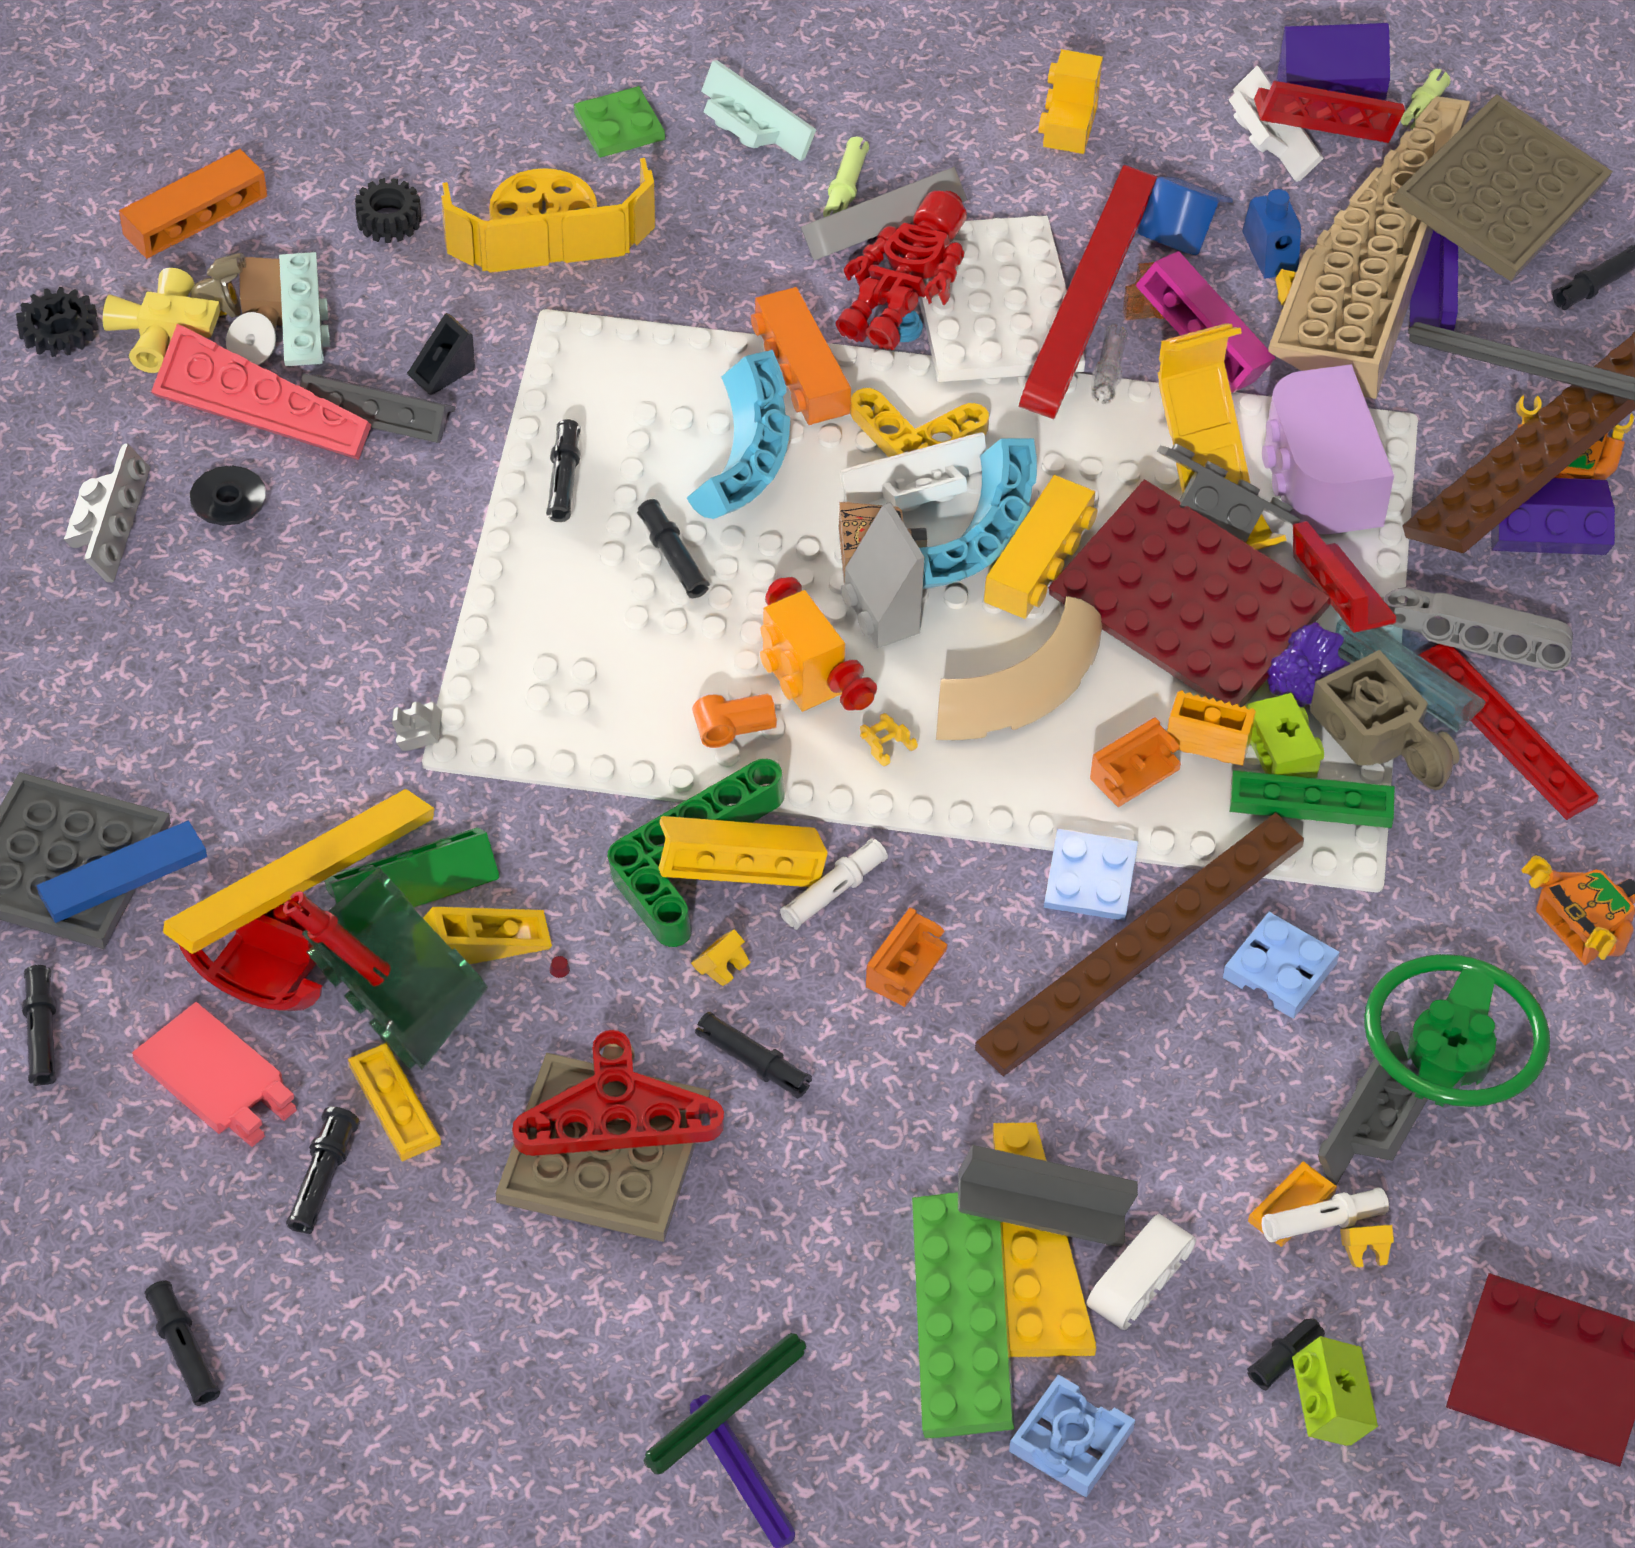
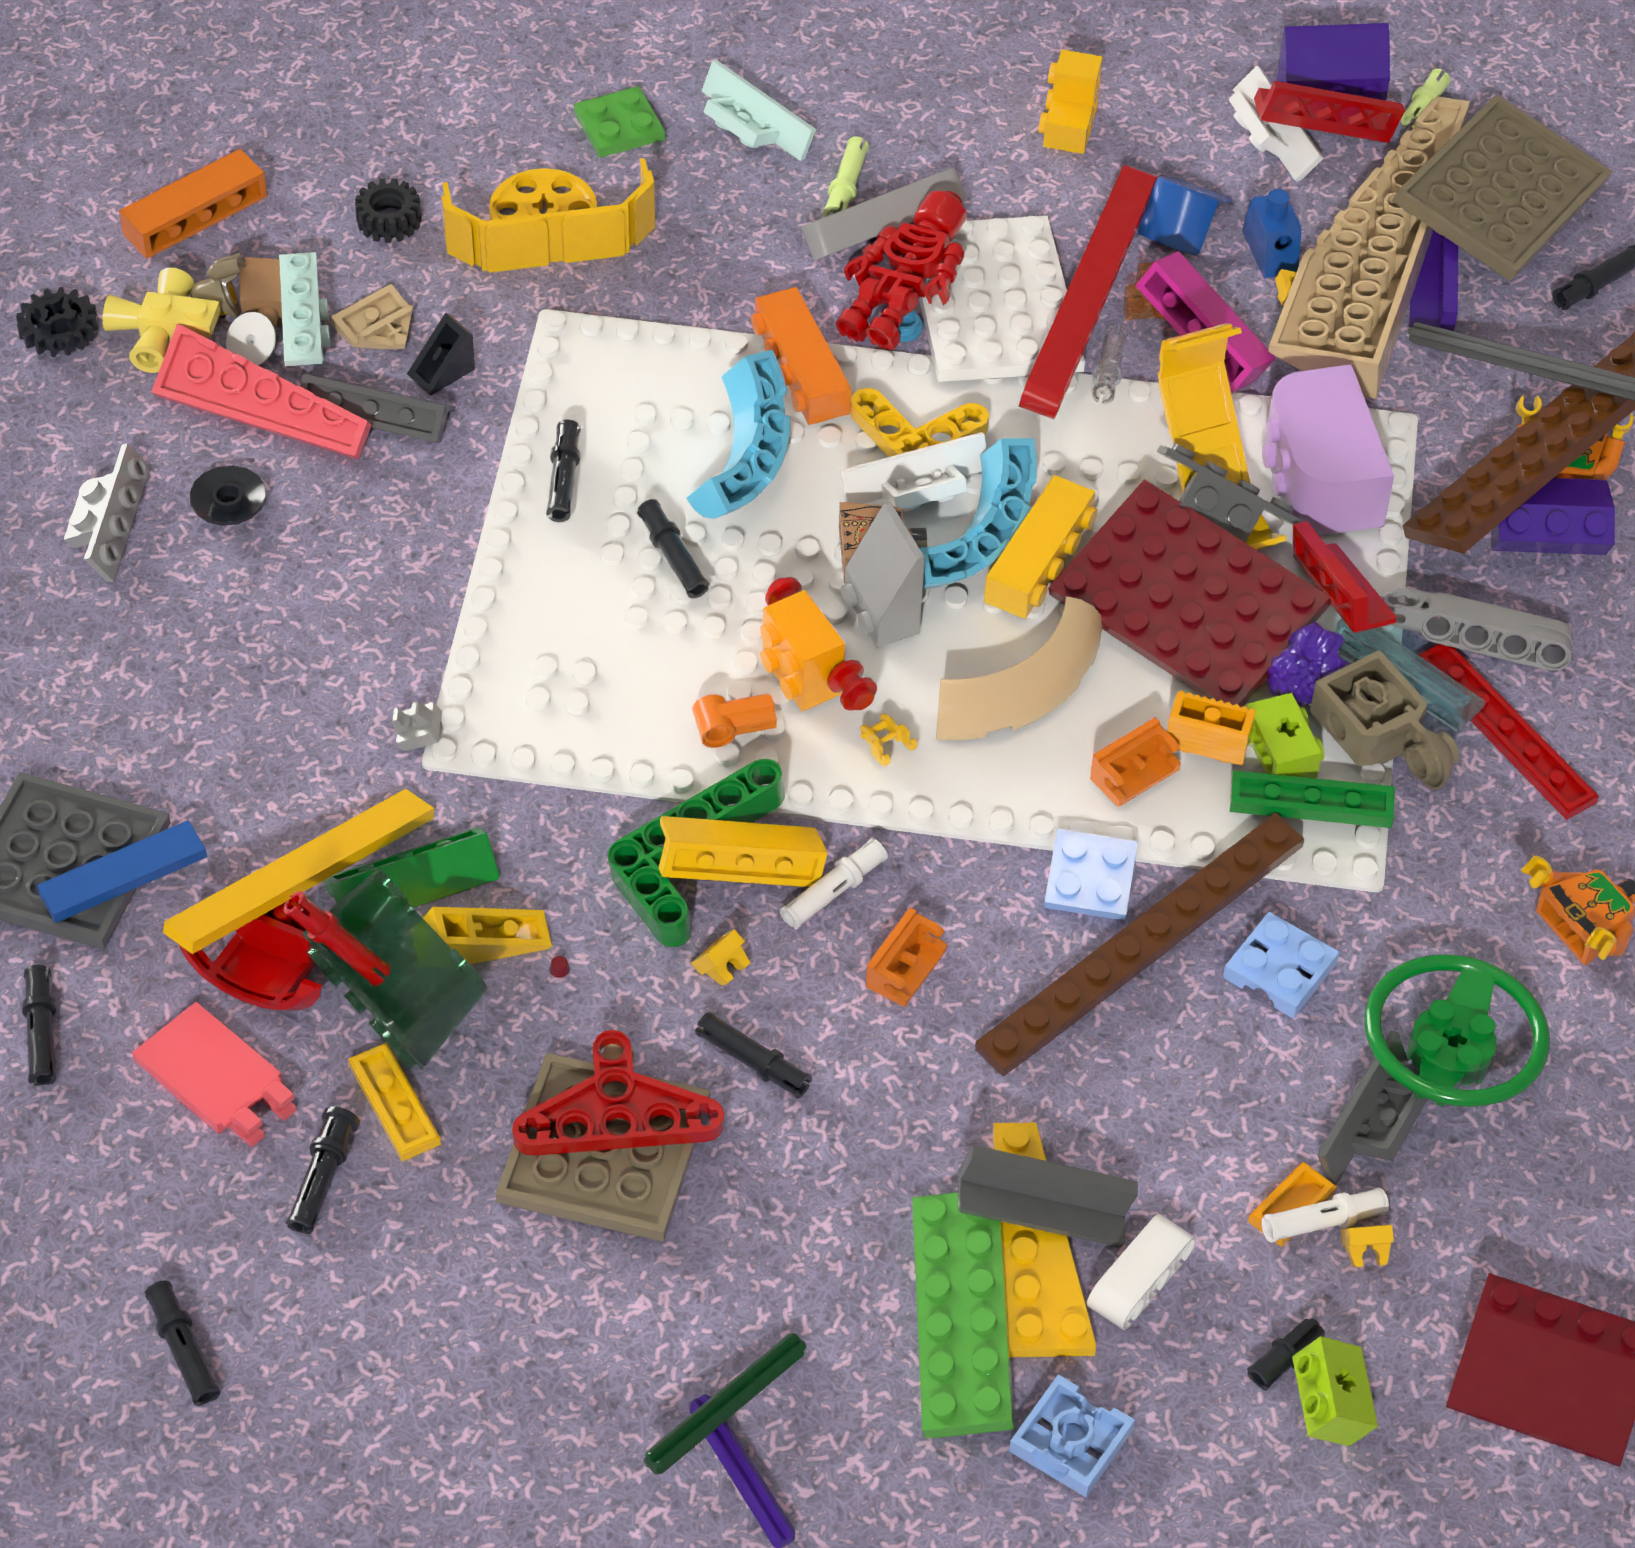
none -> tan slope [330,284,413,349]

